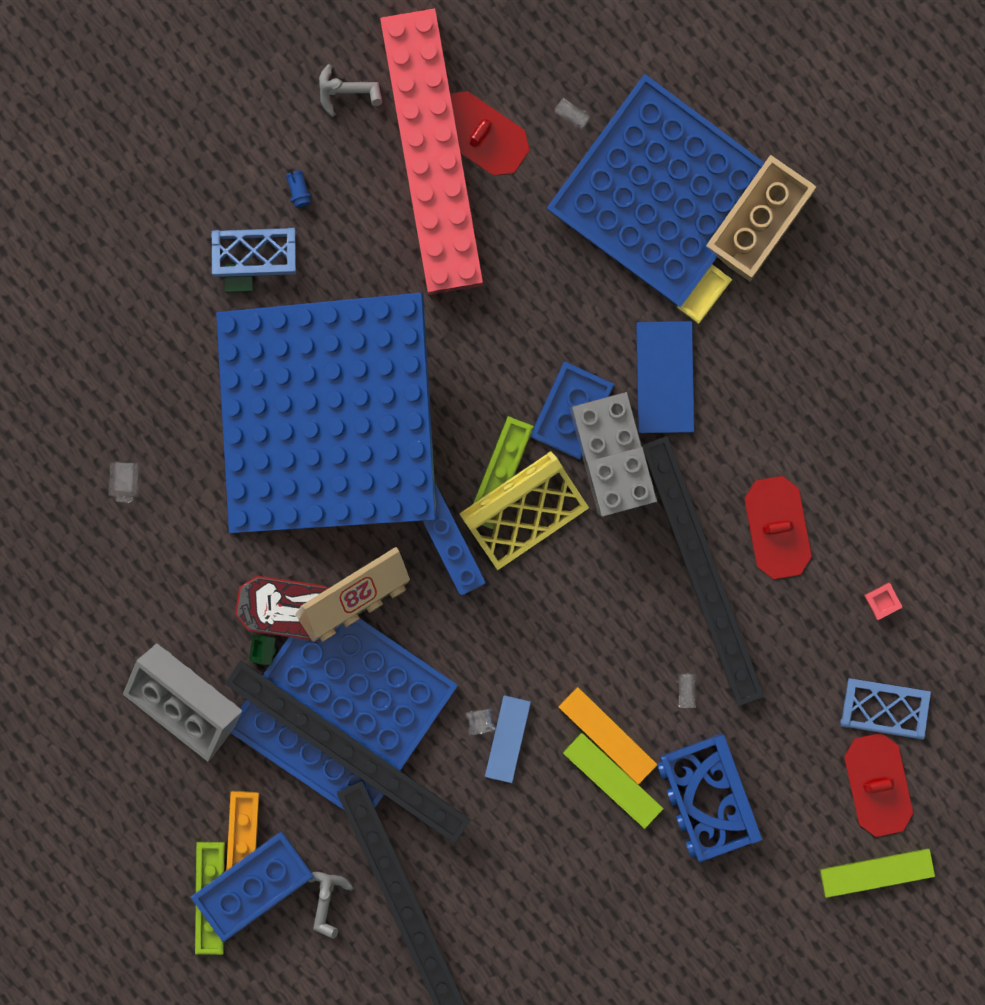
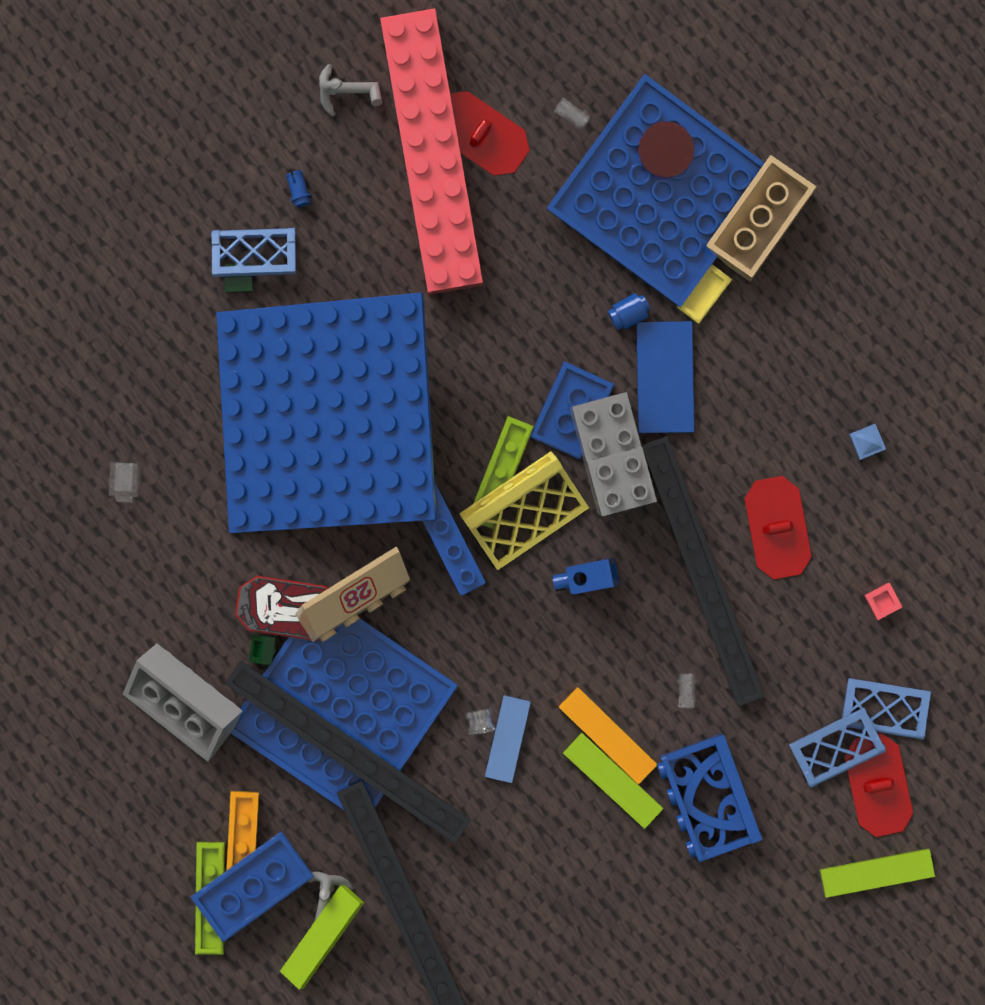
none -> lime tile [280,885,364,990]
none -> blue torso [553,557,620,595]
none -> blue brick [607,293,651,330]
none -> clear red tile [638,121,694,178]
none -> medium blue window [789,708,886,788]
none -> medium blue tile [849,424,886,460]

